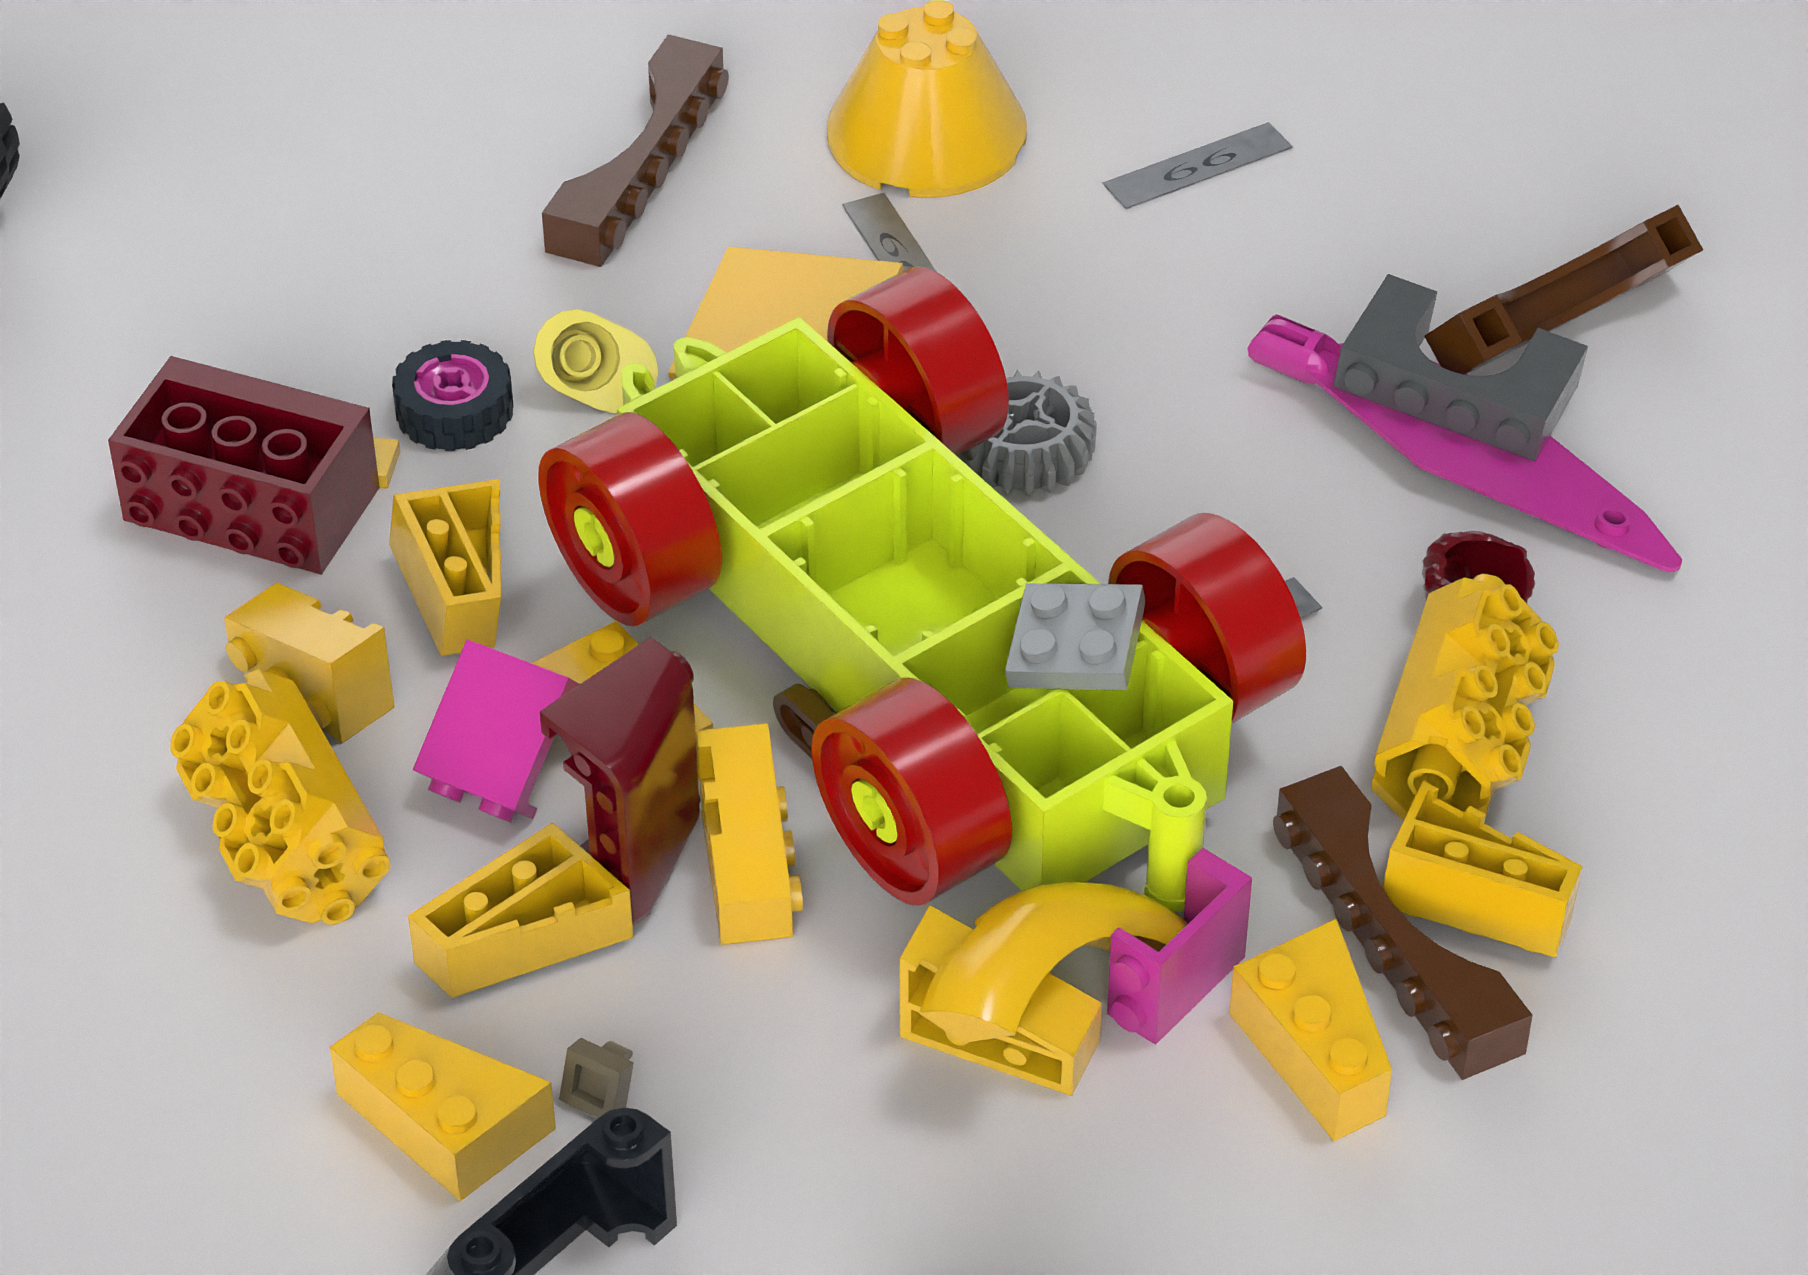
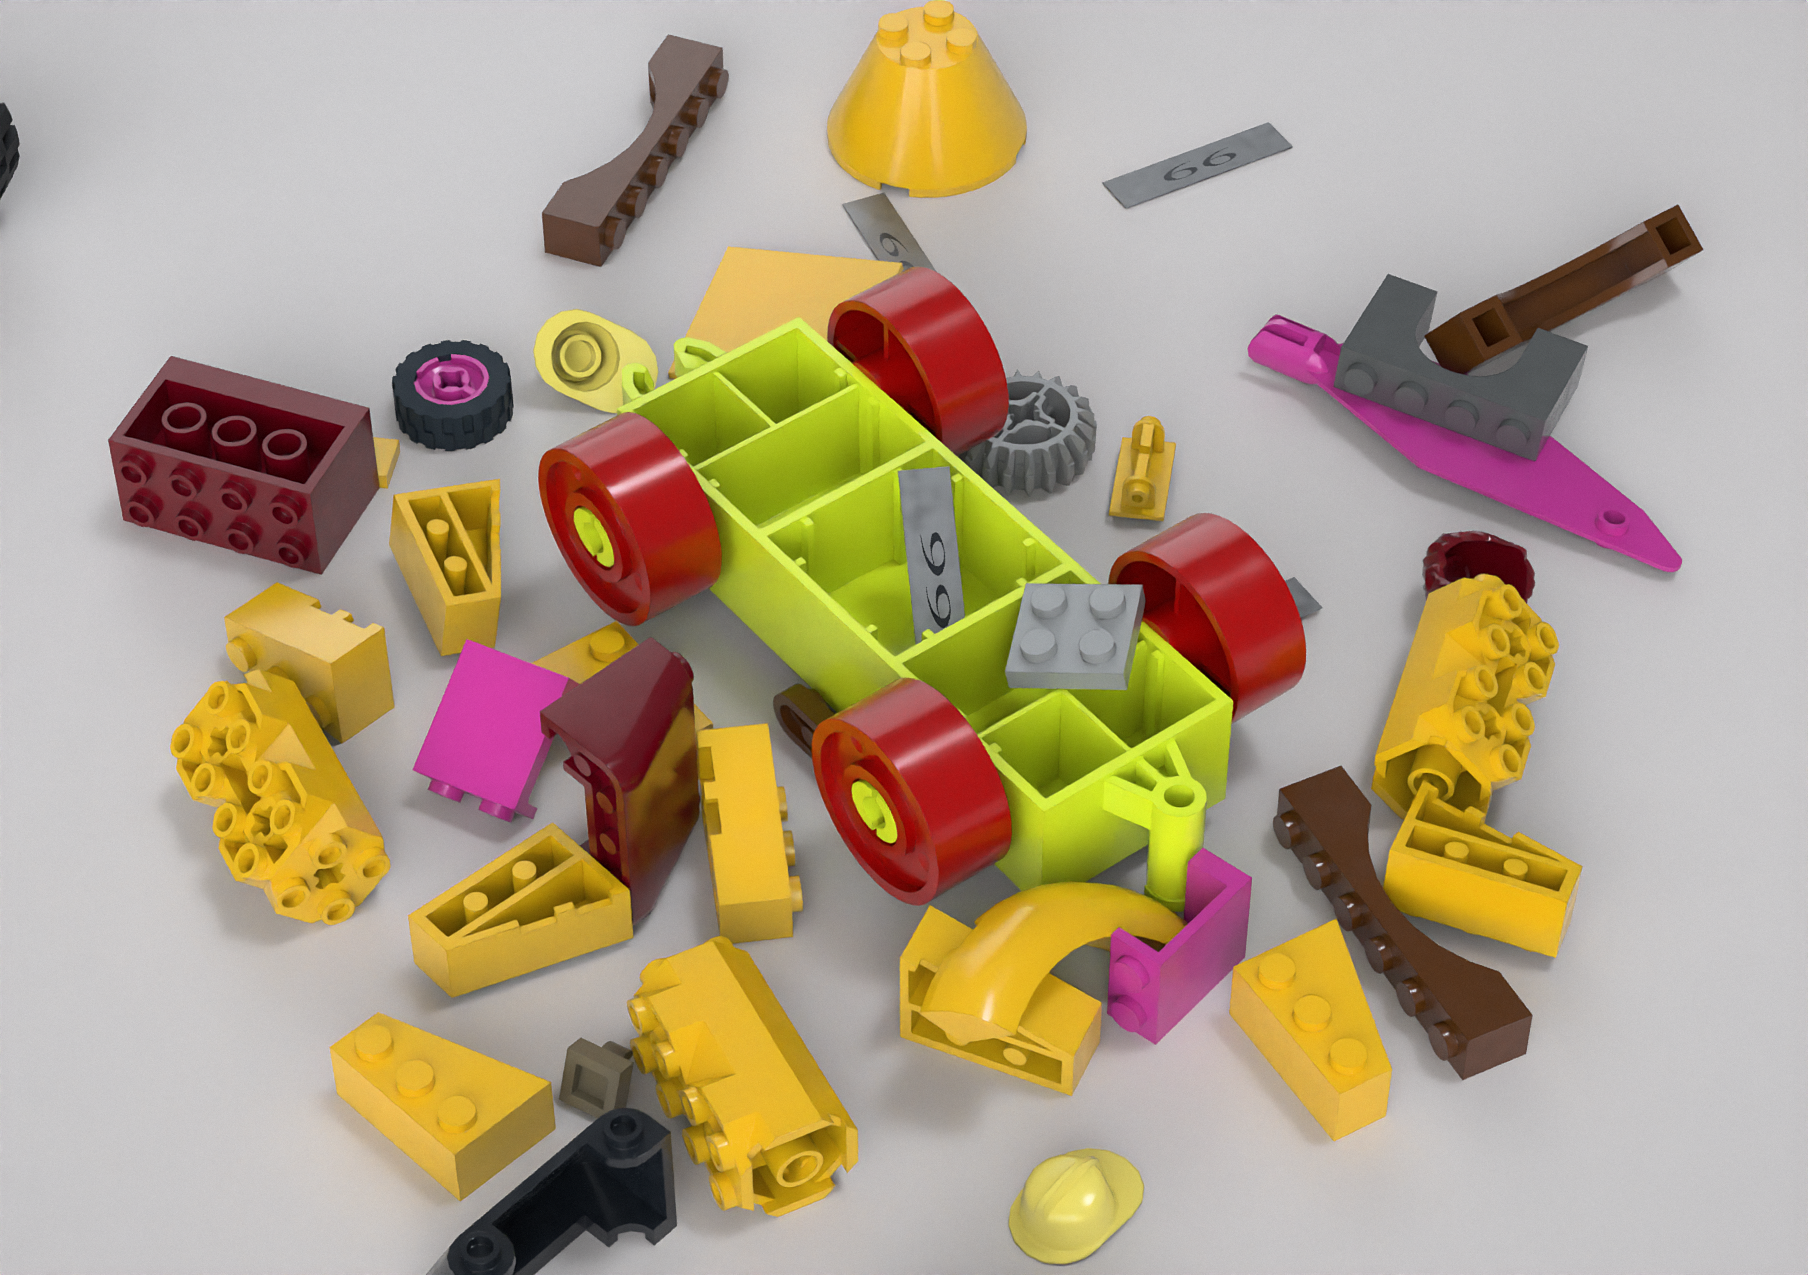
none -> yellow brick [627,936,858,1217]
none -> flat silver sticker [898,466,965,644]
none -> light yellow piece [1009,1148,1144,1265]
none -> yellow hinge [1109,416,1176,521]

